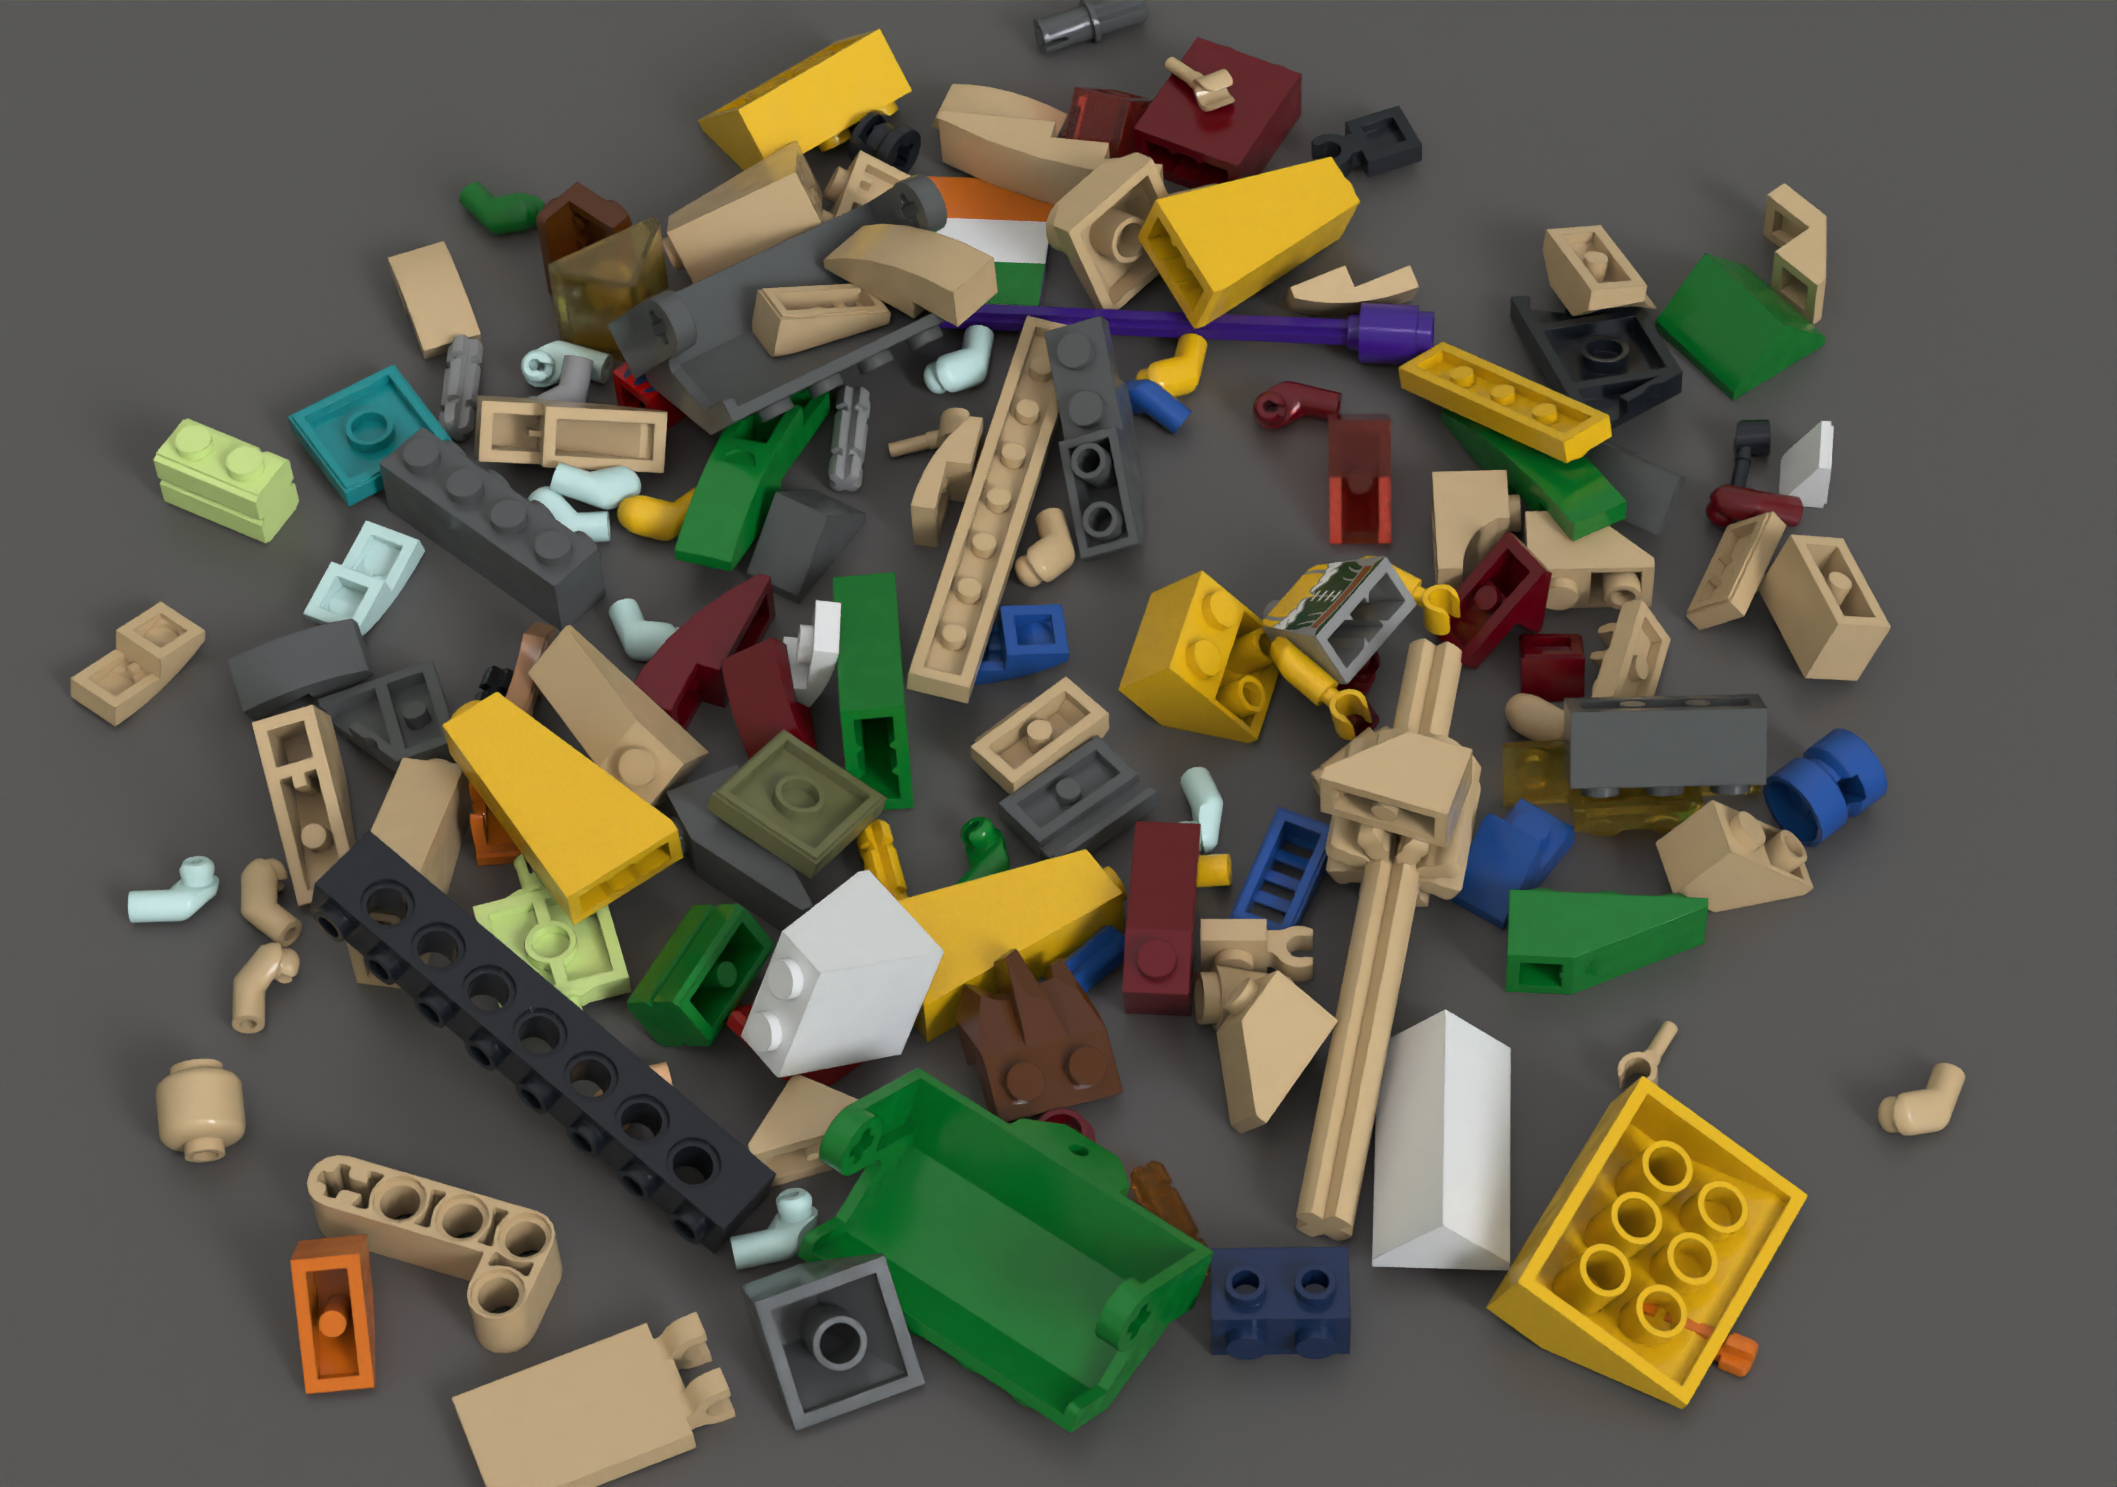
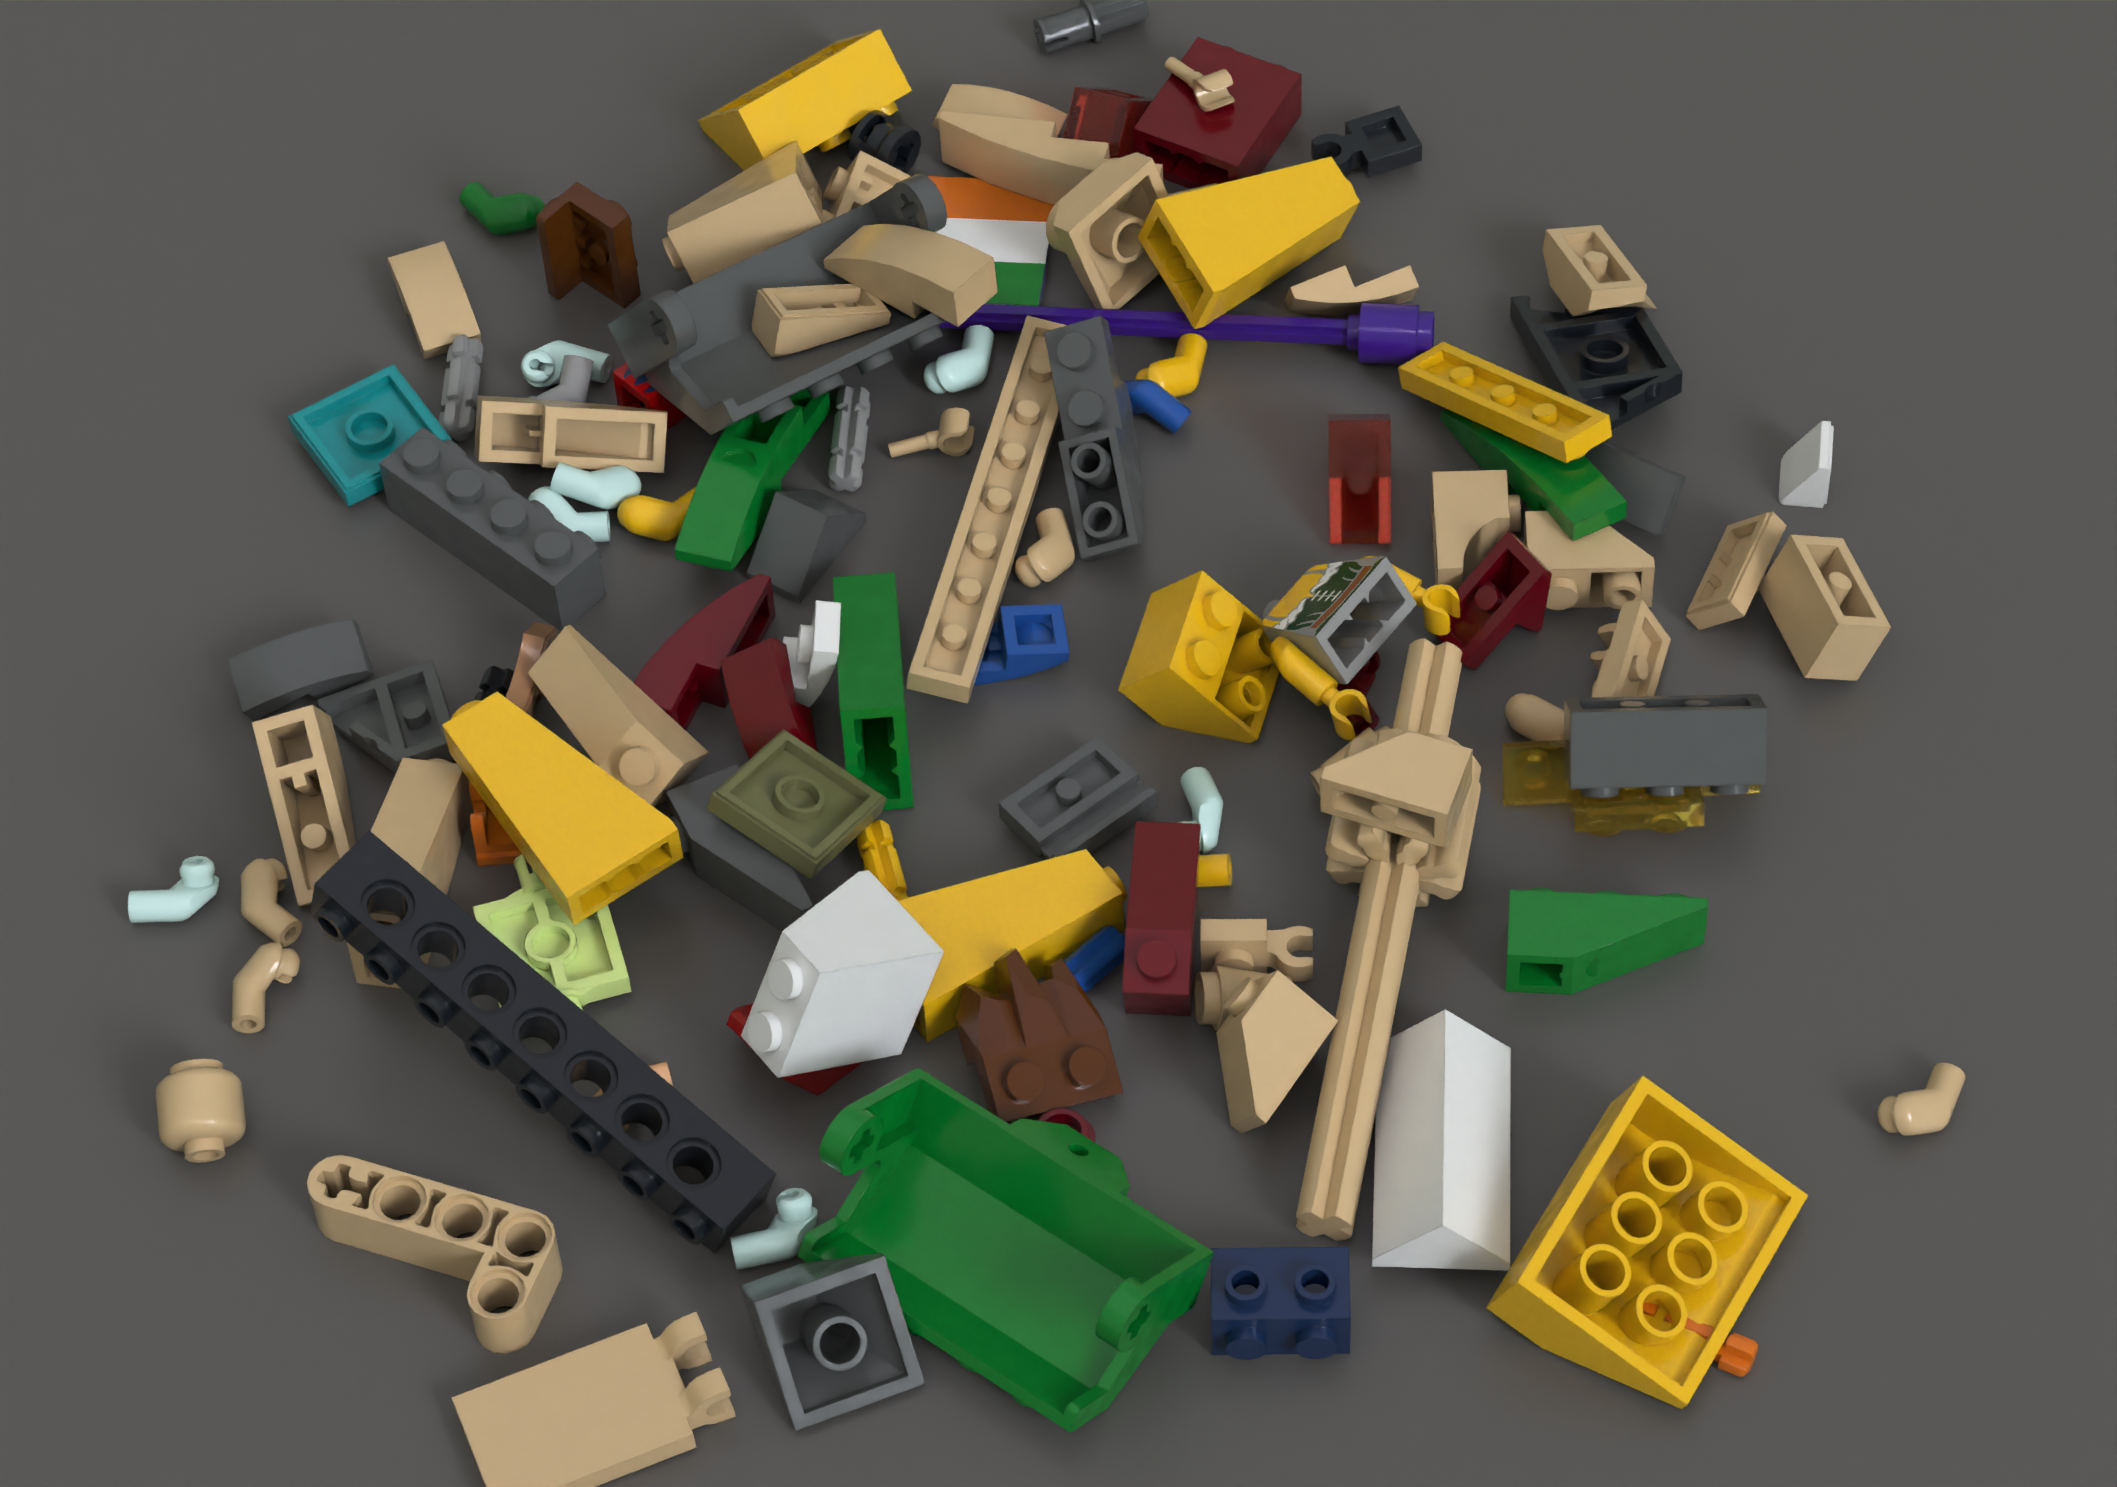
tan slope [70,601,205,727] -> none
yellowish green brick [153,418,299,543] -> none
orange slope [290,1234,376,1394] -> none
light aqua slope [303,520,425,636] -> none
clear yellow slope [548,216,669,362] -> none
light aqua arm [608,598,680,662] -> none
green brick [626,903,775,1047] -> none
tan slope [748,1074,859,1187] -> none
tan slope [911,416,984,547] -> none
green arm [955,817,1011,885] -> none
tan slope [971,676,1109,795] -> none
clear orange axle [1130,1161,1211,1277] -> none
blue slope [1228,806,1330,930] -> none
dark red arm [1252,381,1342,429] -> none
blue slope [1449,798,1576,930] -> none
dark red slope [1519,634,1585,701] -> none
tan hand [1617,1021,1678,1089] -> none
green slope [1655,253,1826,401] -> none
tan slope [1655,800,1814,912] -> none
dark red arm [1706,484,1803,528] -> none
black hand [1730,419,1771,487] -> none
tan slope [1763,183,1827,325] -> none
blue wheel [1763,729,1888,847] -> none

